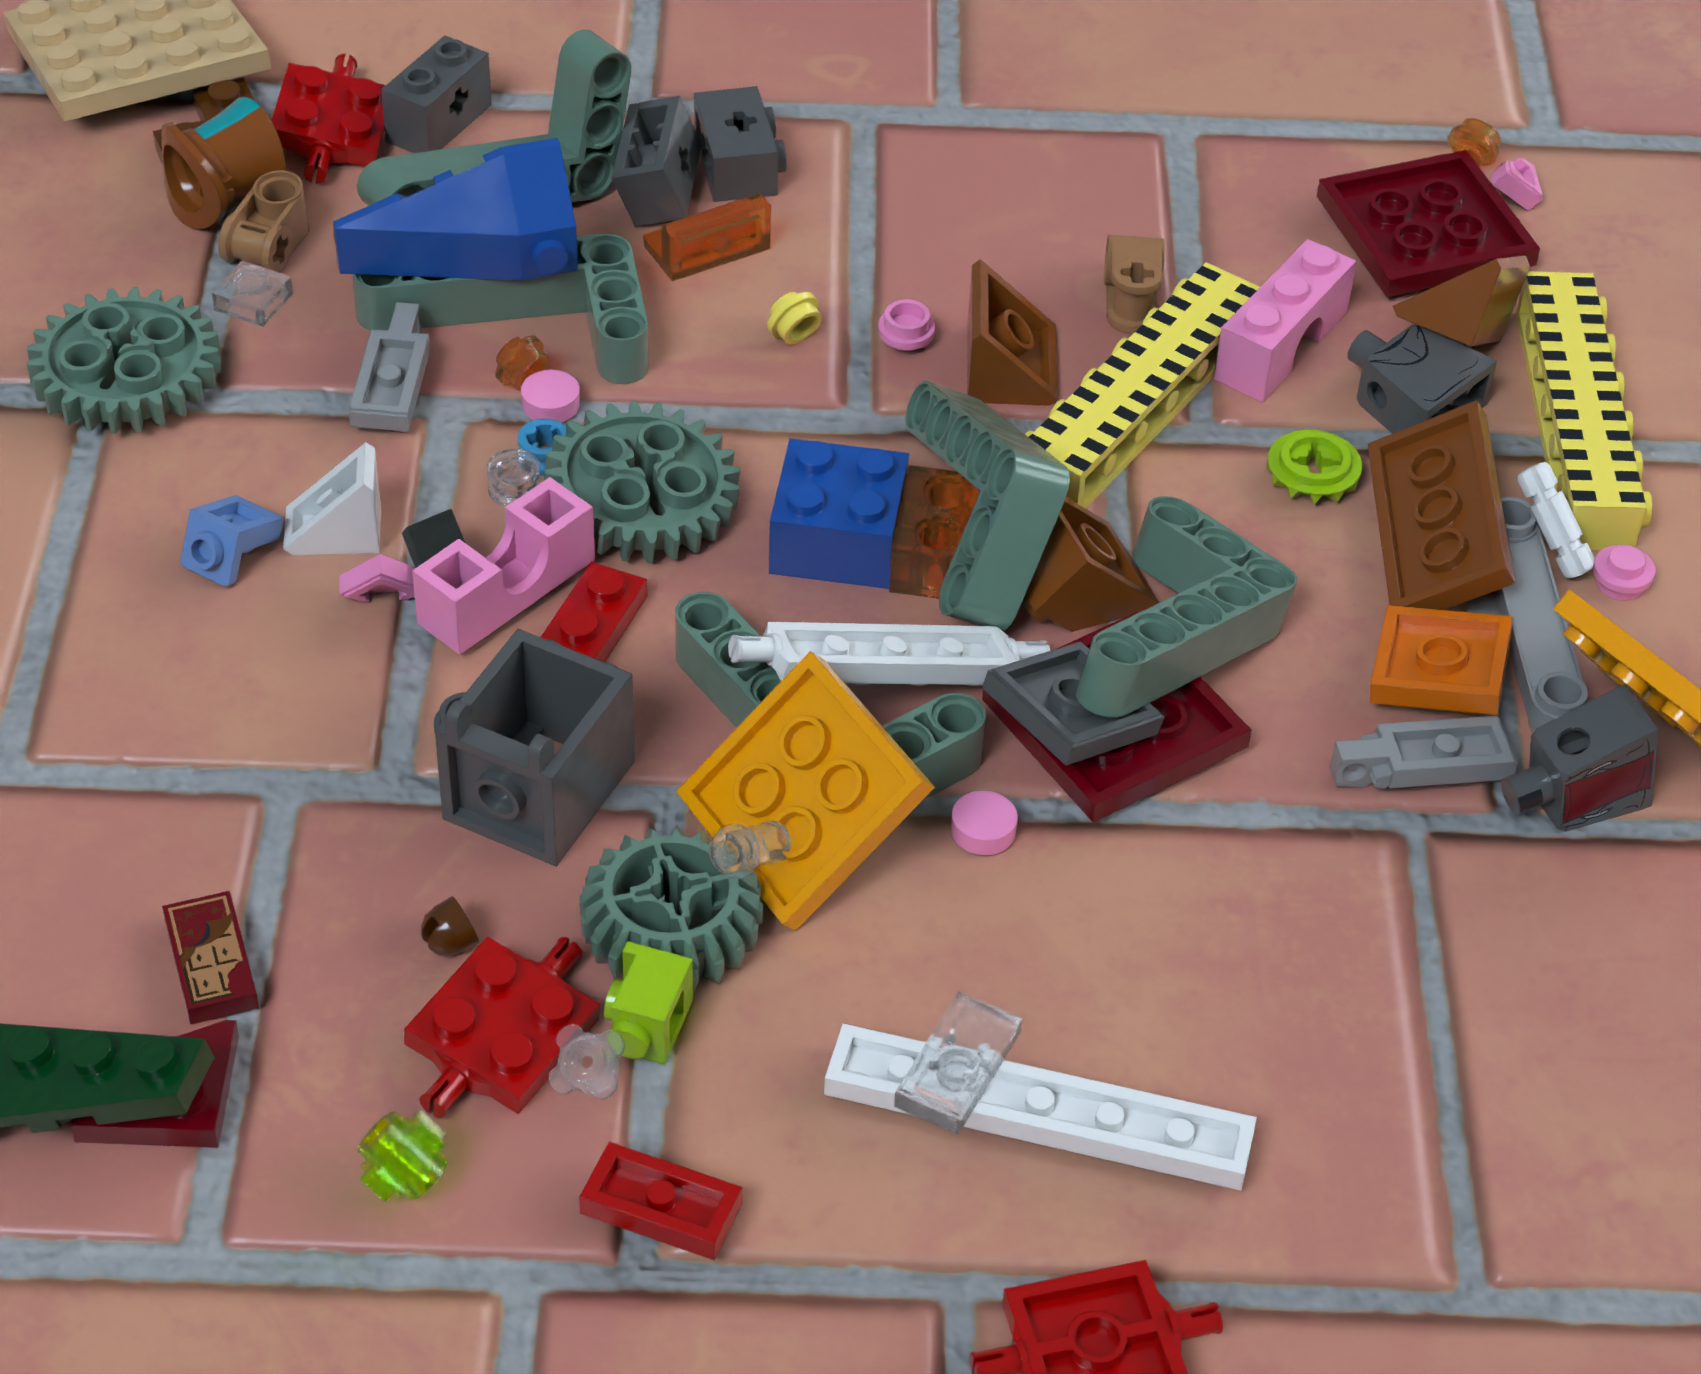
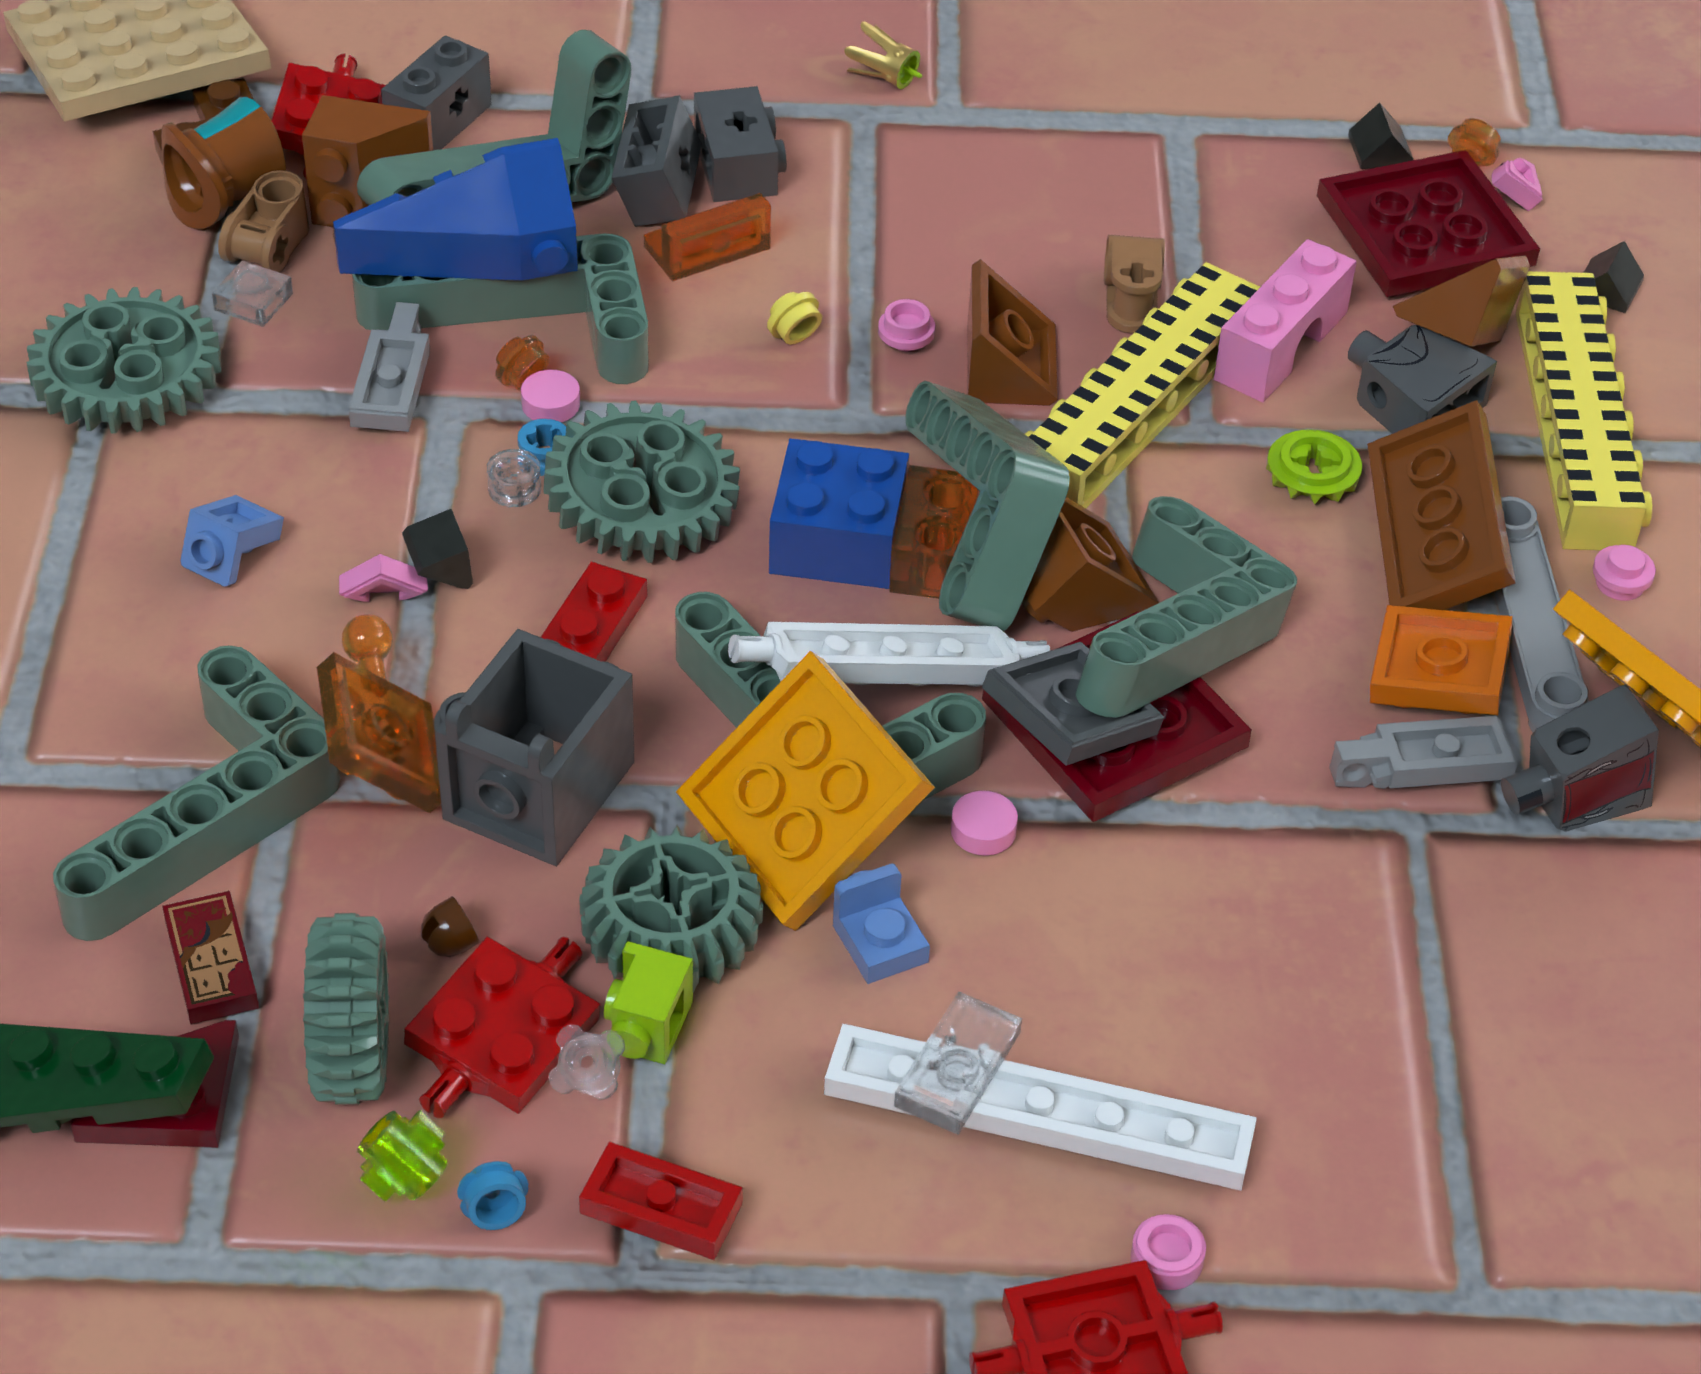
white slope [283,442,381,555] -> none
bright pink arch [412,477,595,655] -> none
clear pin [709,821,791,878] -> none
white axle [1517,462,1595,579] -> none
none -> sand green beam [53,645,340,941]
none -> dark orange slope [302,95,433,227]
none -> sand green gear [303,913,390,1105]
none -> clear orange plate [317,614,441,813]
none -> dark azure plate [457,1161,529,1230]
none -> medium blue bracket [833,863,930,984]
none -> pearl gold piece [844,21,922,89]
none -> bright pink tile [1131,1214,1206,1291]
none -> pearl dark grey slope [1348,102,1414,169]
none -> pearl dark grey slope [1583,241,1644,313]

